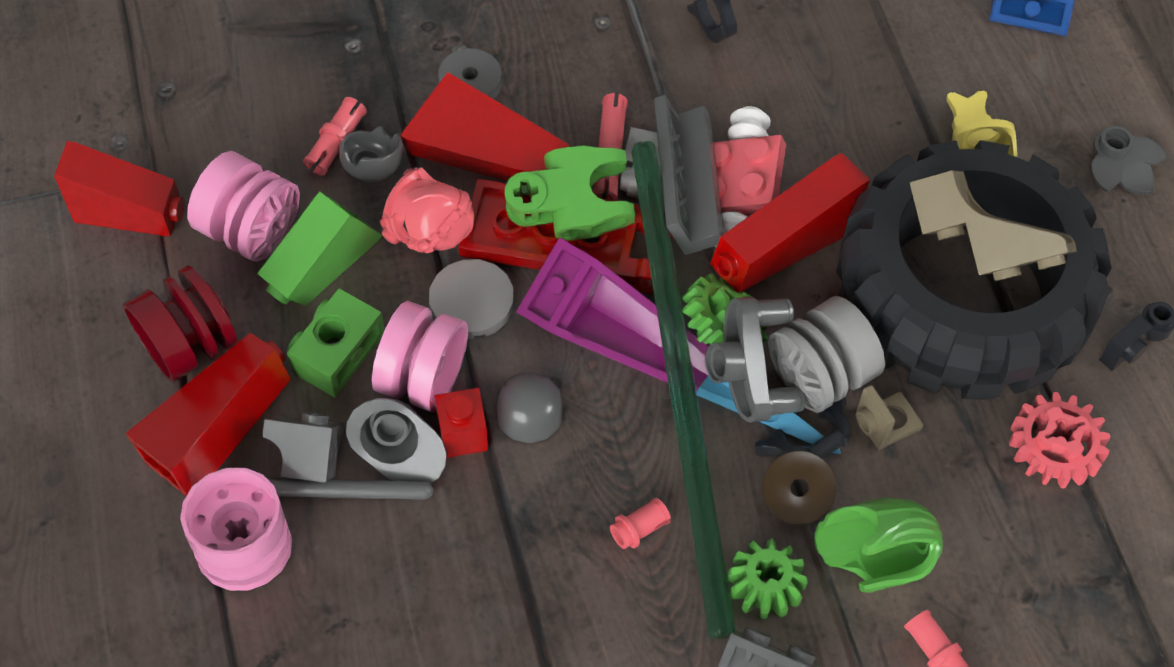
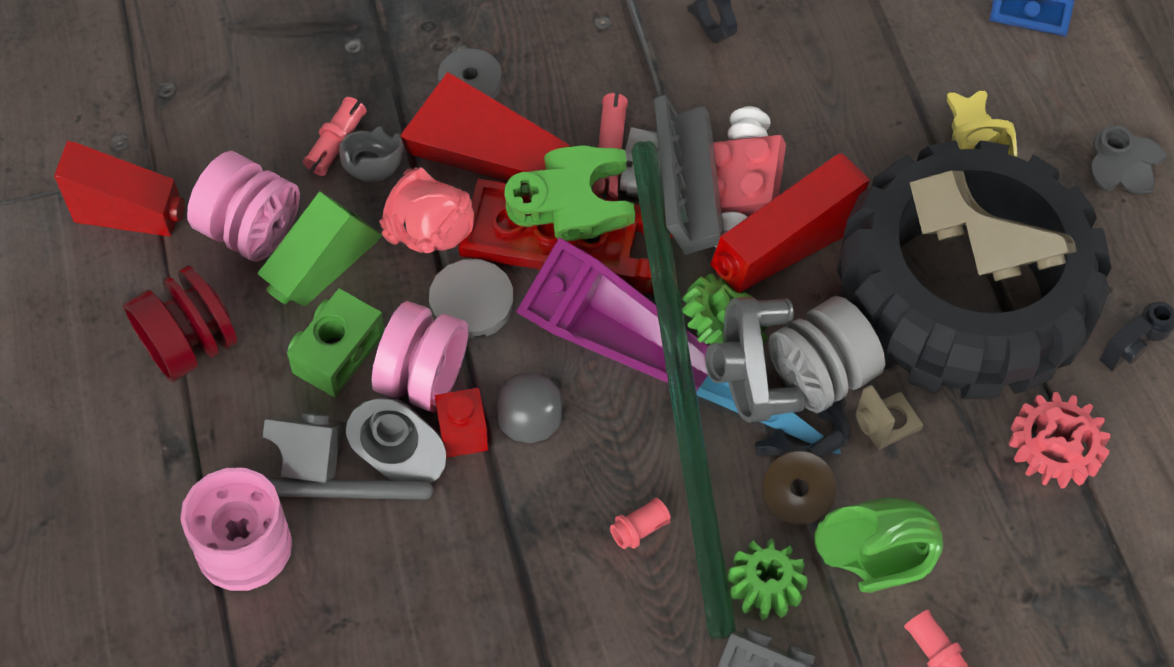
red slope [125,333,291,496] -> none

